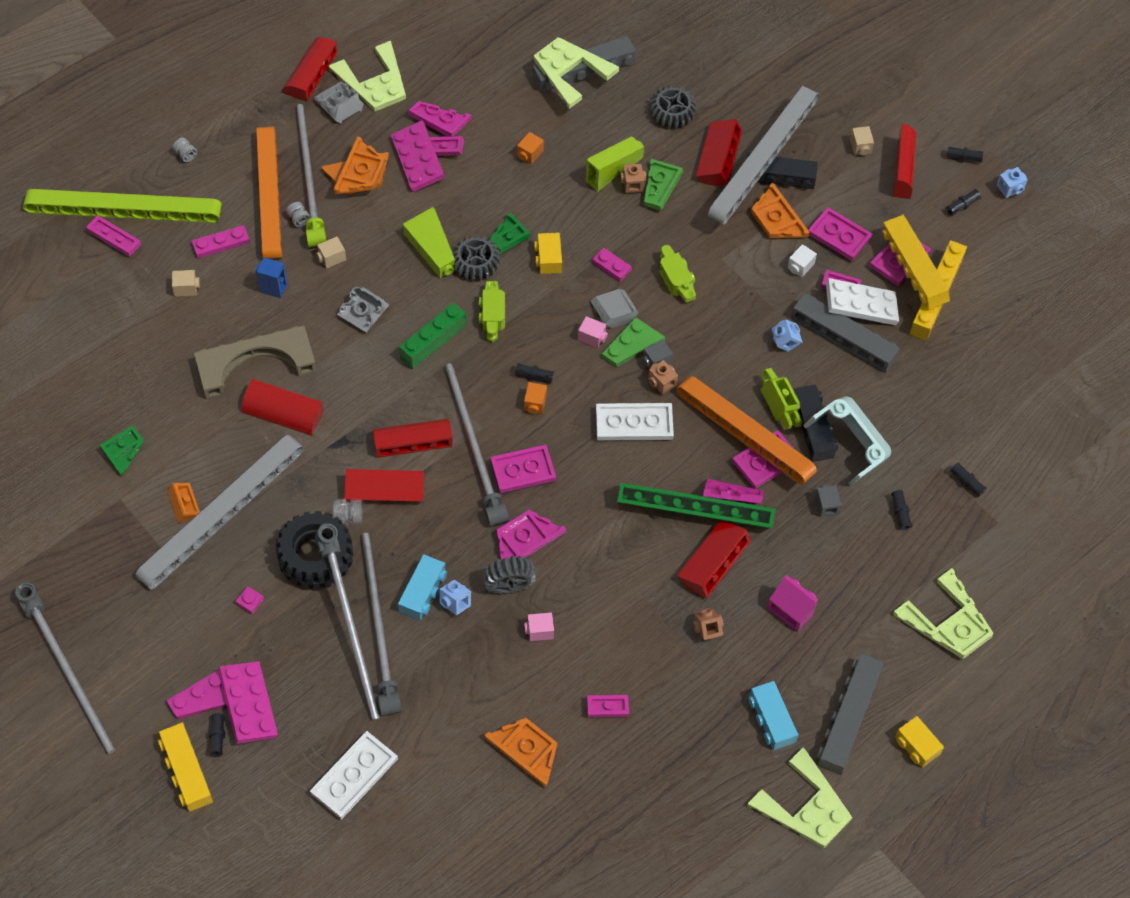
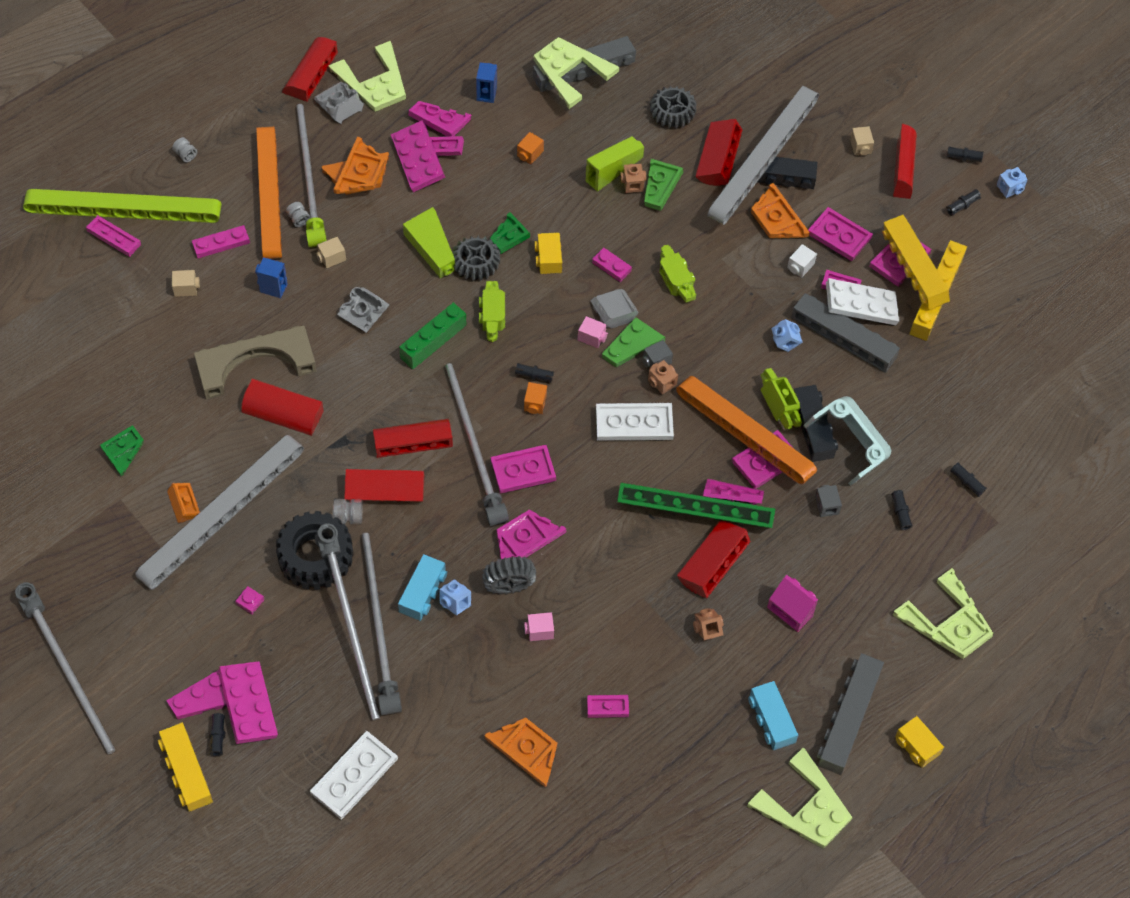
none -> blue brick [476,62,497,103]

